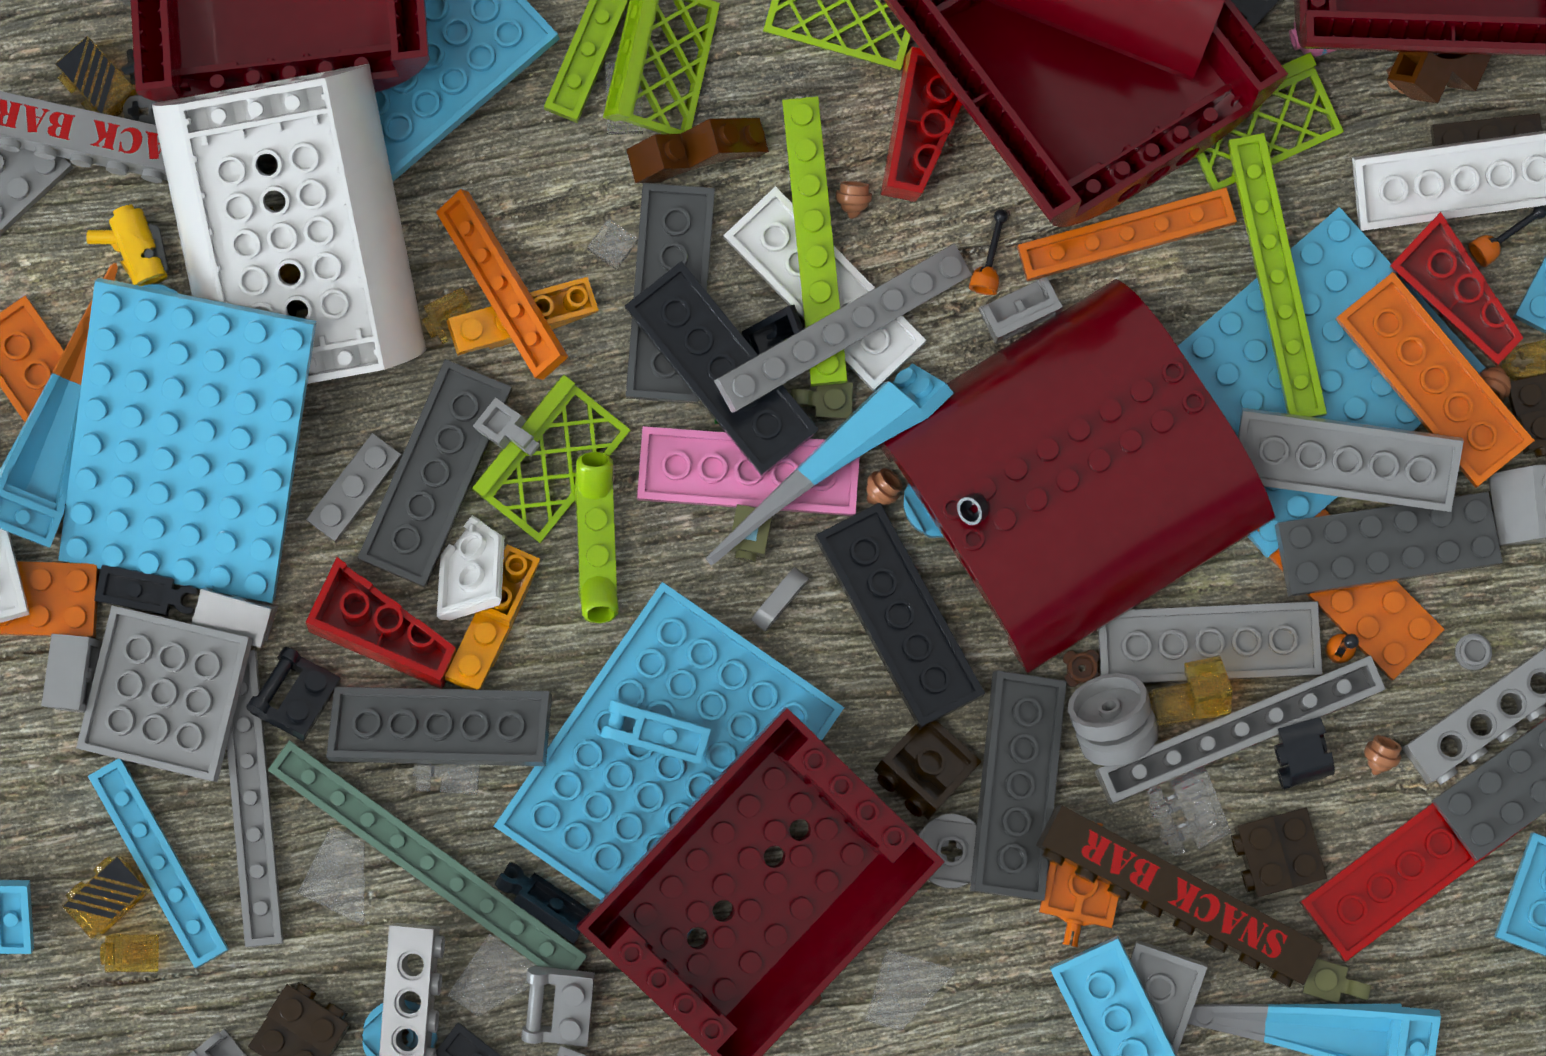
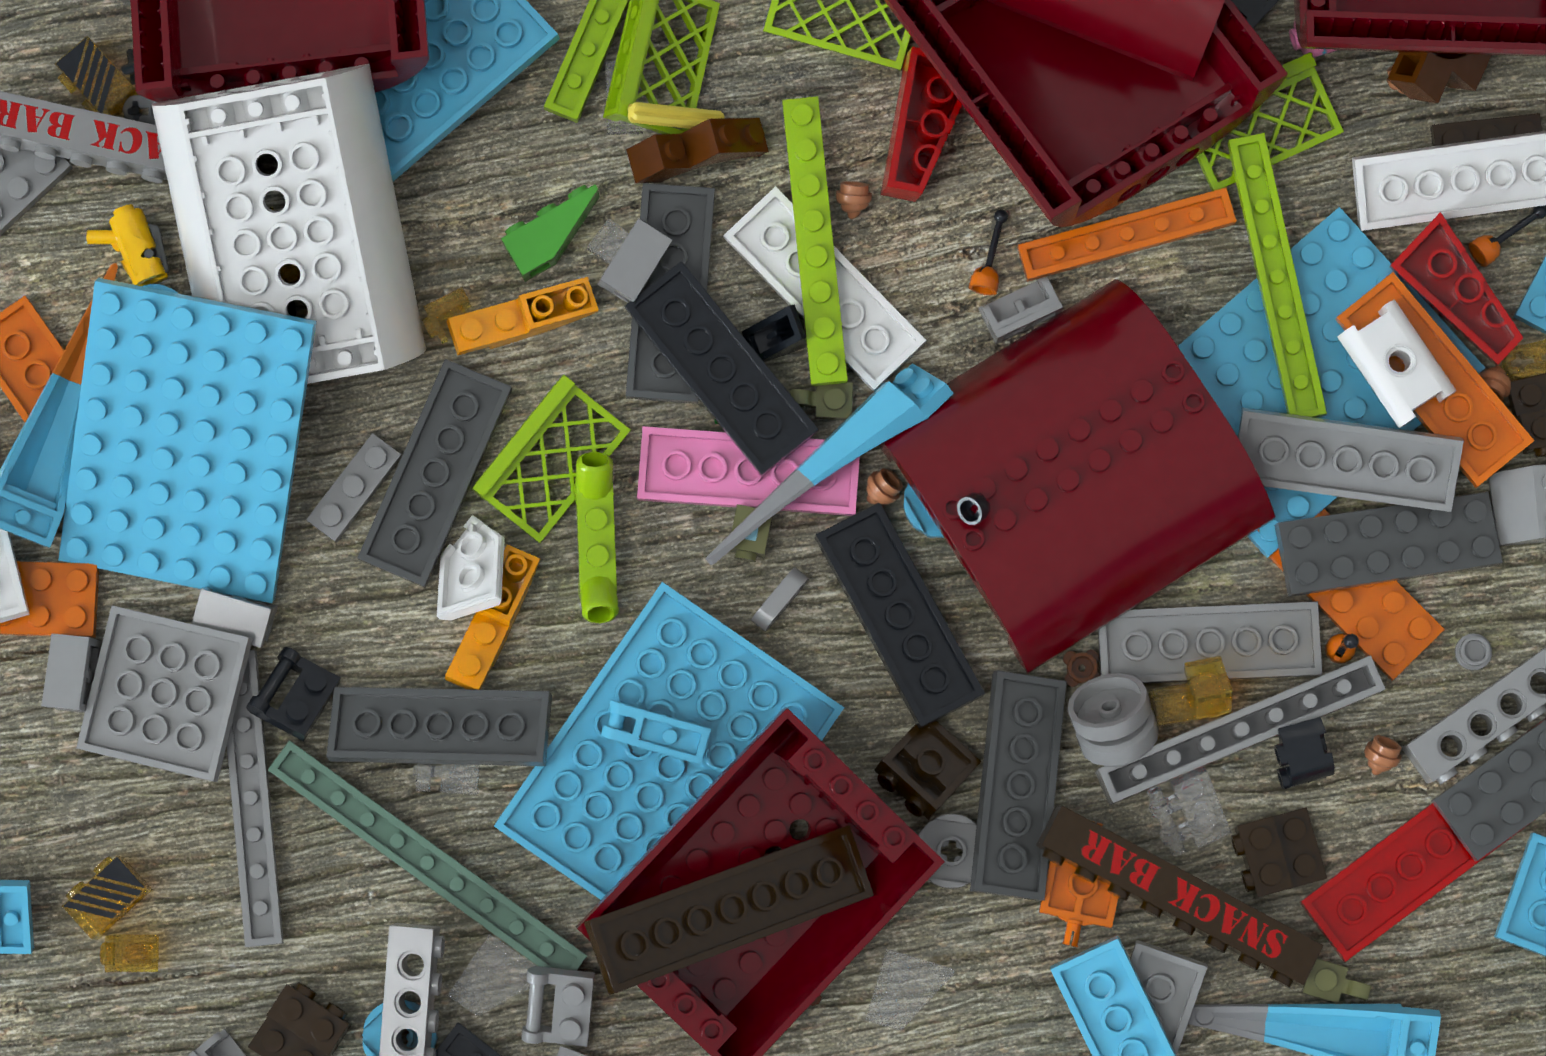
medium azure plate [88,759,229,969] -> none
black plate [94,565,199,616] -> none
clear wing [298,827,365,925] -> none
red wedge [306,557,457,689] -> none
orange plate [436,189,568,380] -> none
light grey plate [473,397,540,457] -> none
black plate [495,862,591,943] -> none
light grey plate [714,243,972,413] -> none
none -> bright green slope [501,185,600,282]
none -> dark brown plate [584,825,874,995]
none -> light grey hinge [597,218,672,302]
none -> light yellow axle [627,102,724,129]
none -> white piece [1337,299,1457,428]

